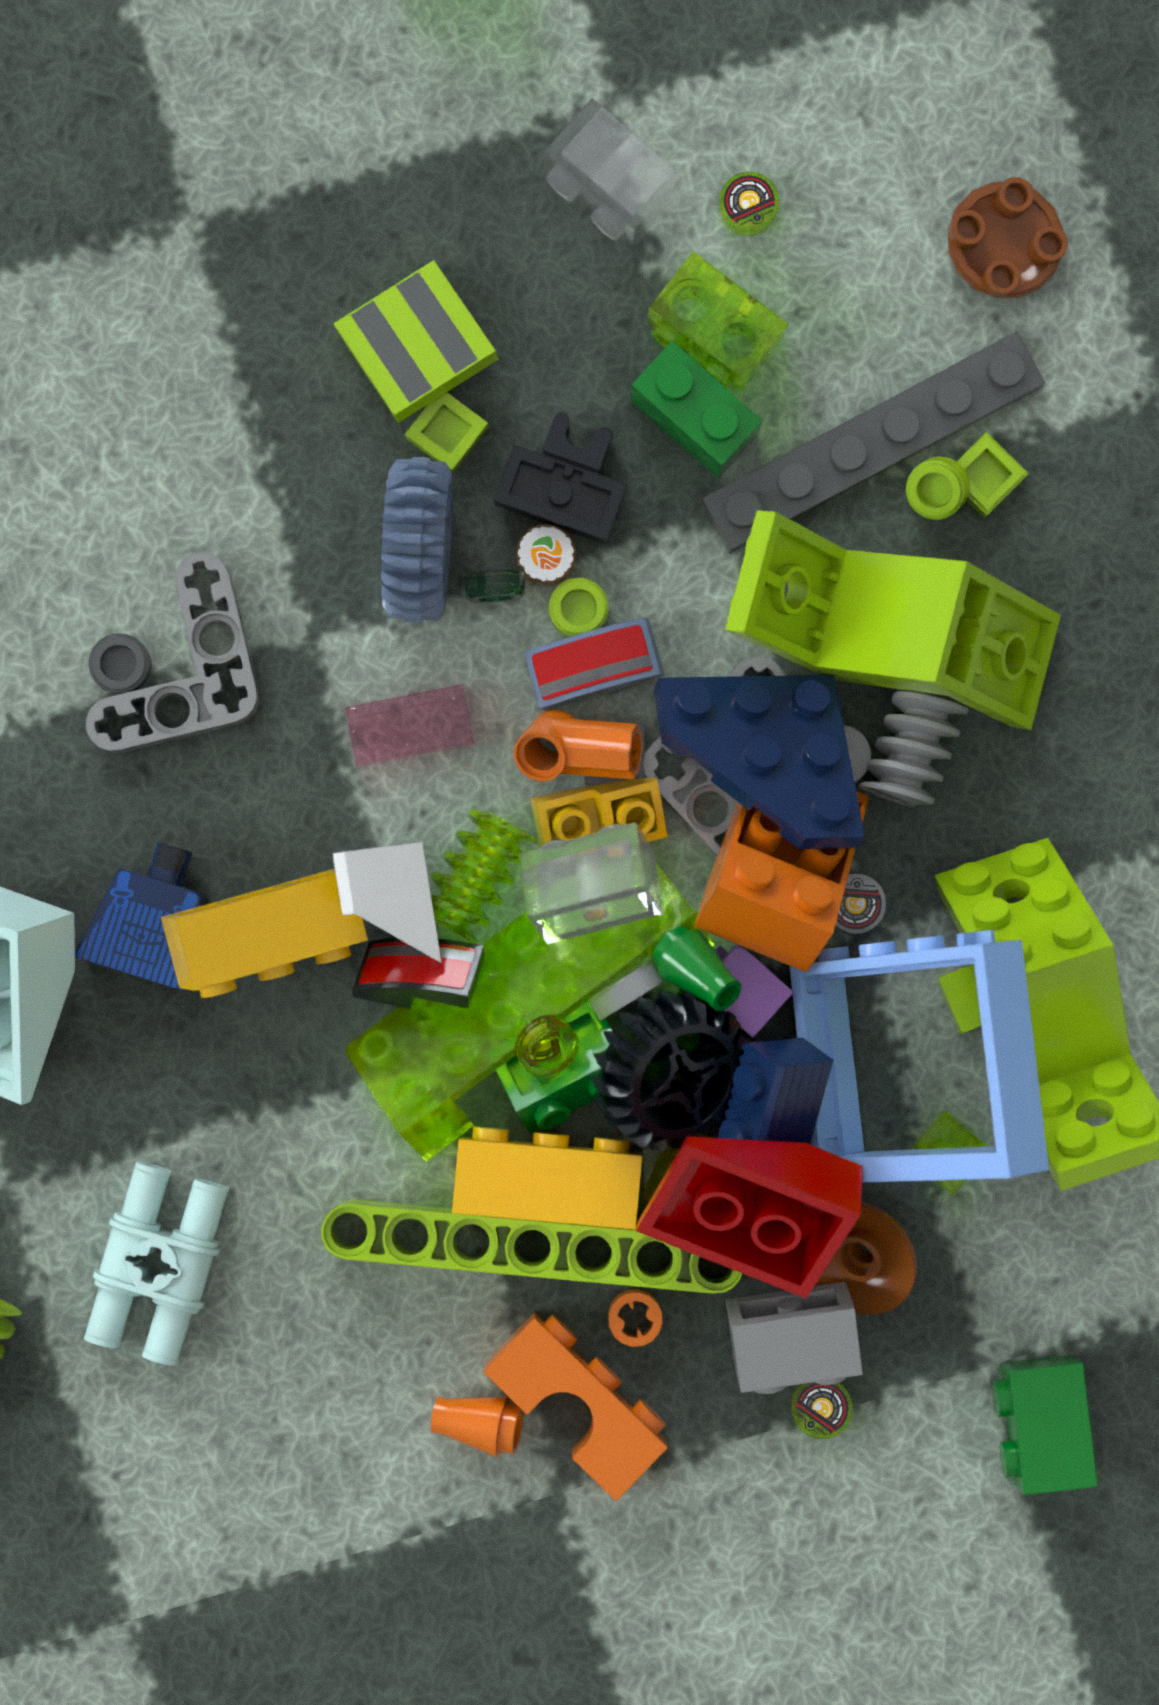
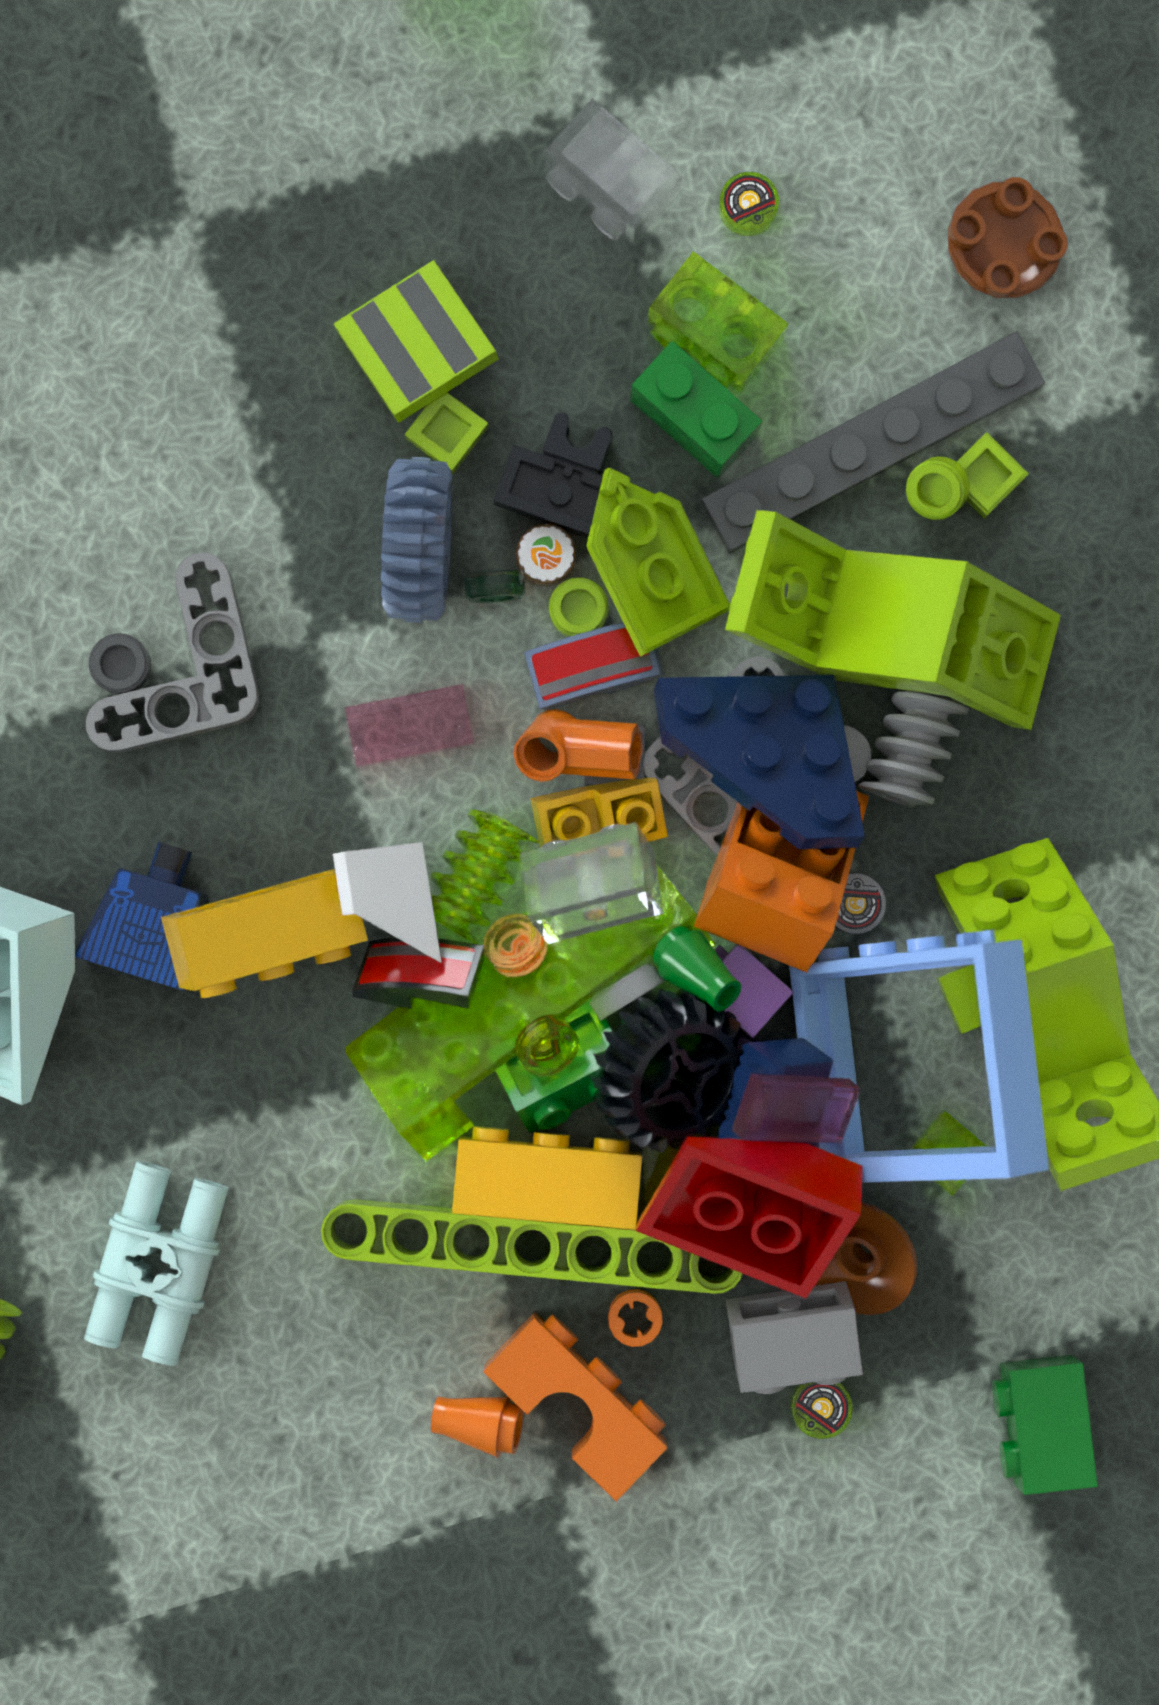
none -> clear orange tile [483,914,548,978]
none -> lime tile [586,468,730,656]
none -> clear pink tile [732,1074,861,1143]

